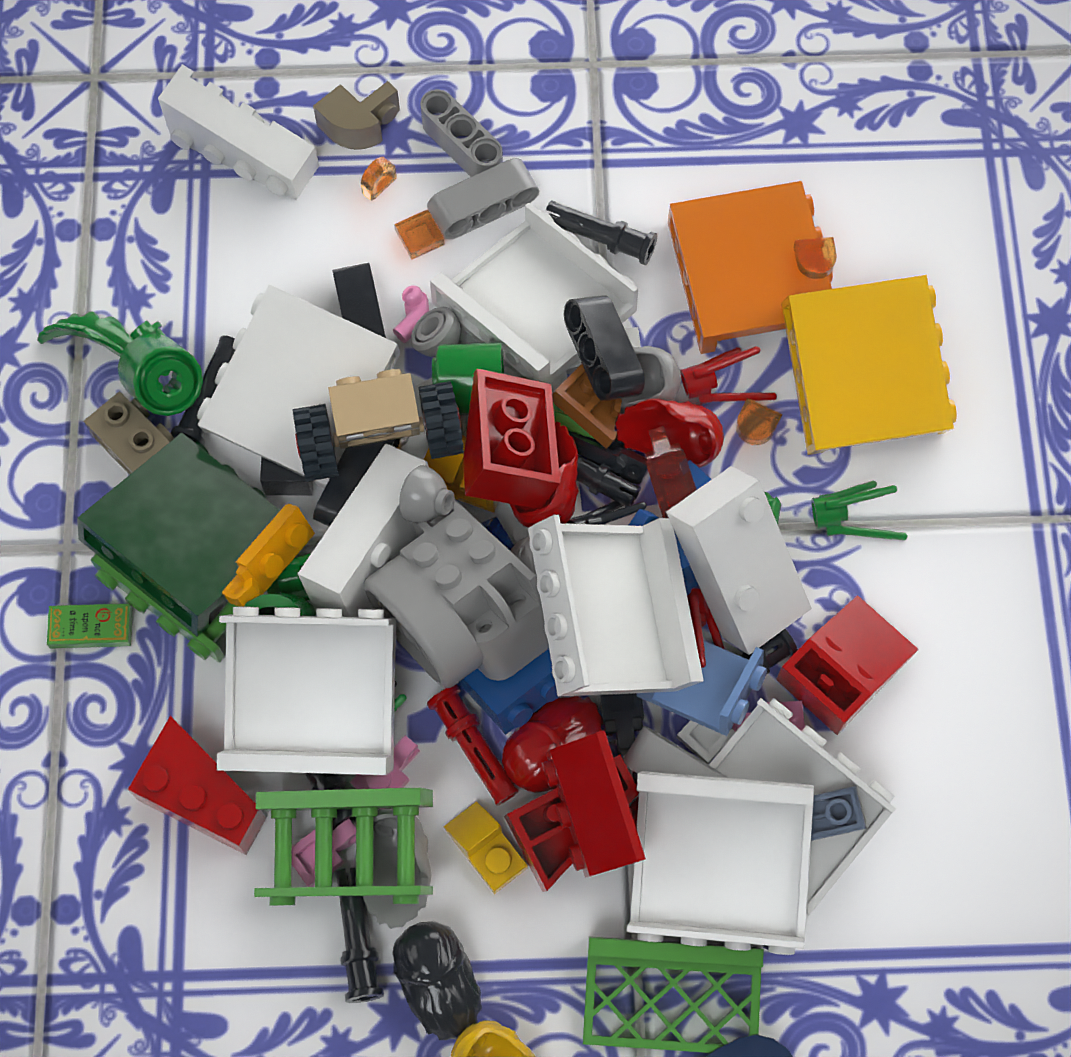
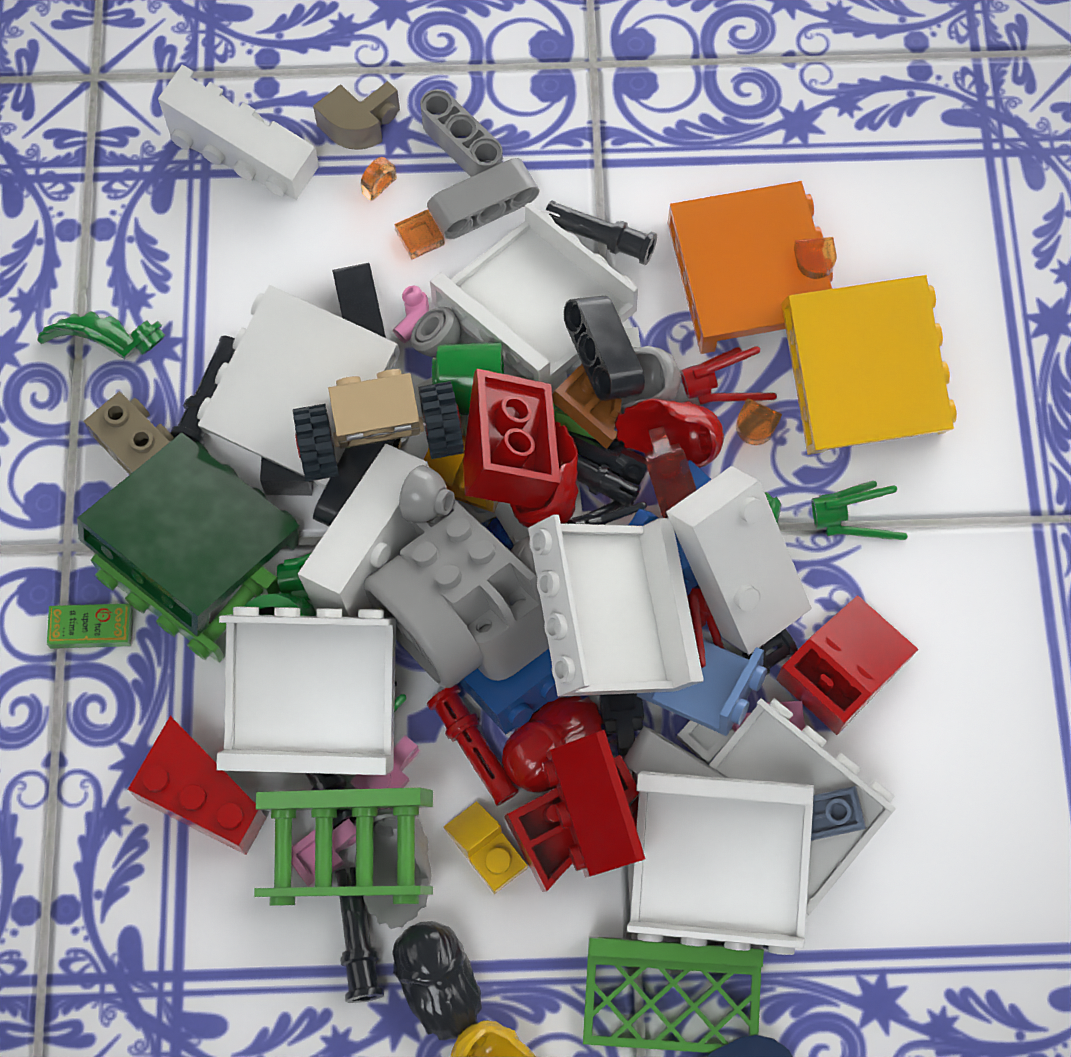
green piece [118,333,203,416] -> none
light orange hinge [222,503,315,607] -> none

